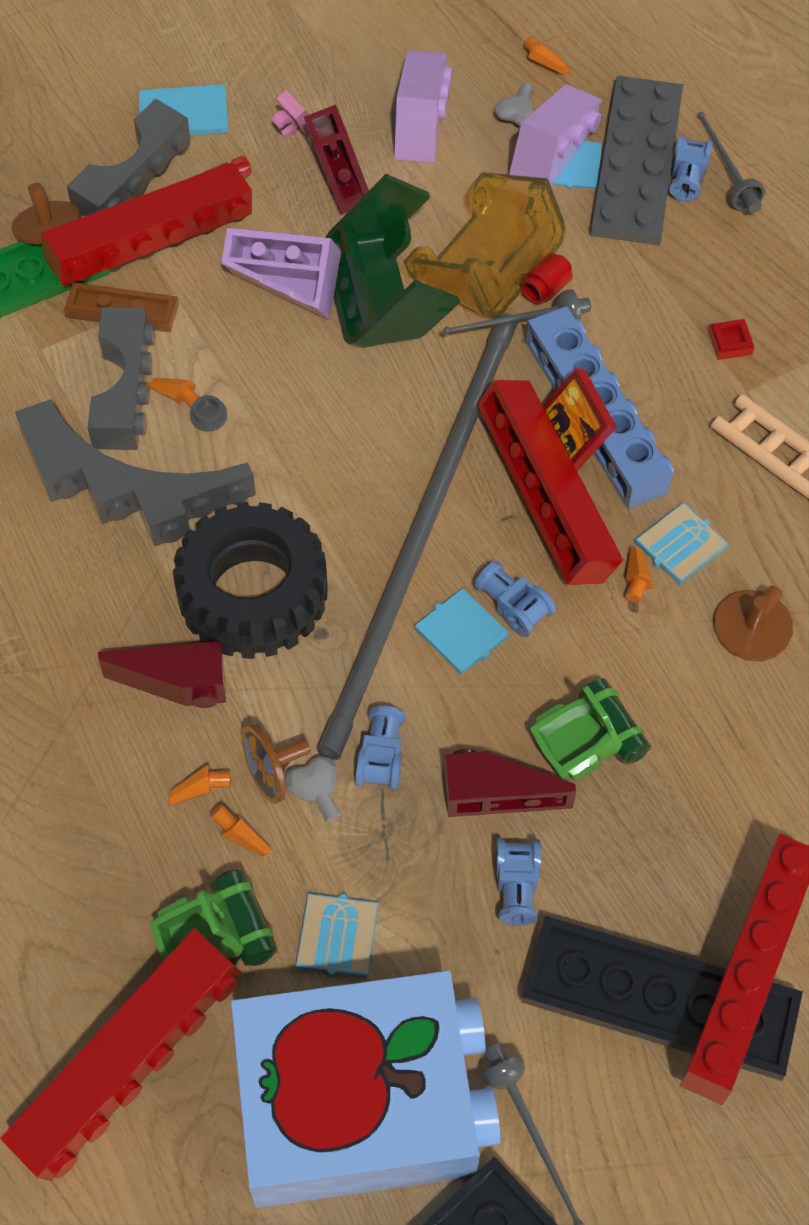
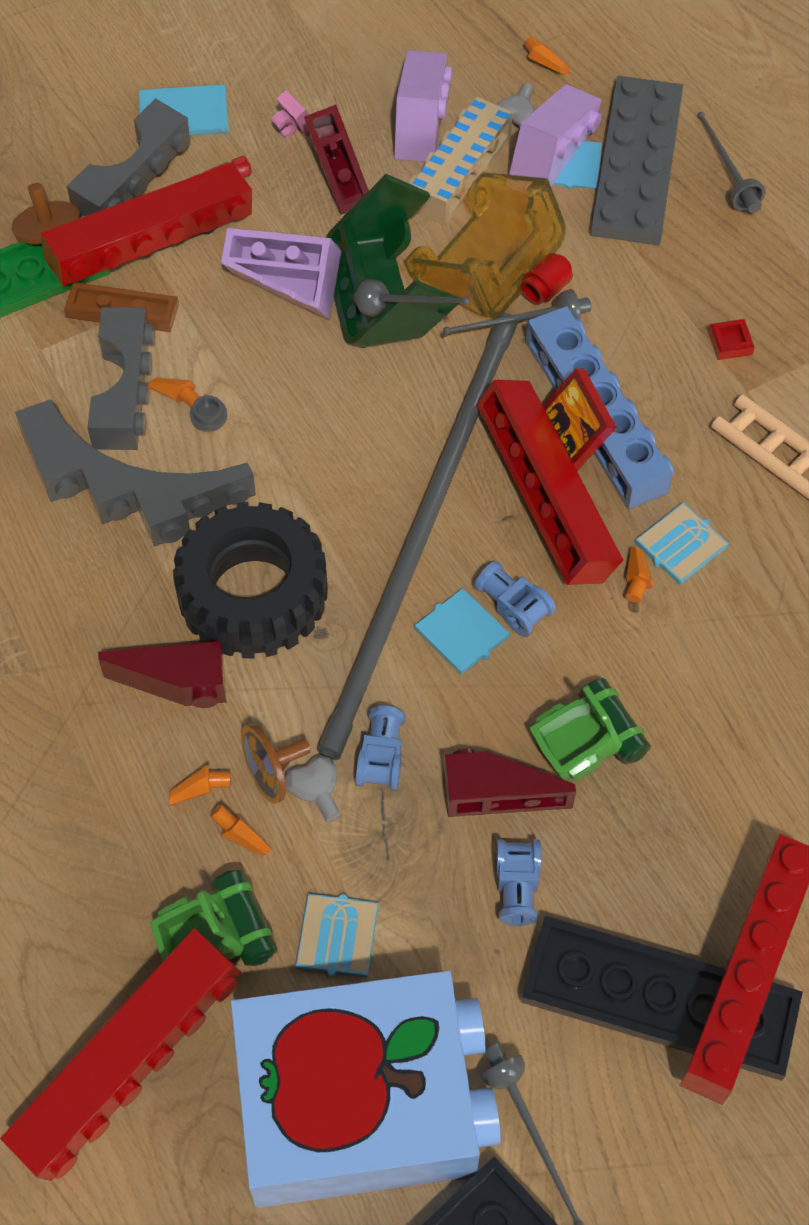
medium blue connector [669,134,713,202] -> none
dark orange shield [714,585,793,661] -> none
none -> dark grey sword [354,279,470,316]
none -> tan brick [409,97,513,226]

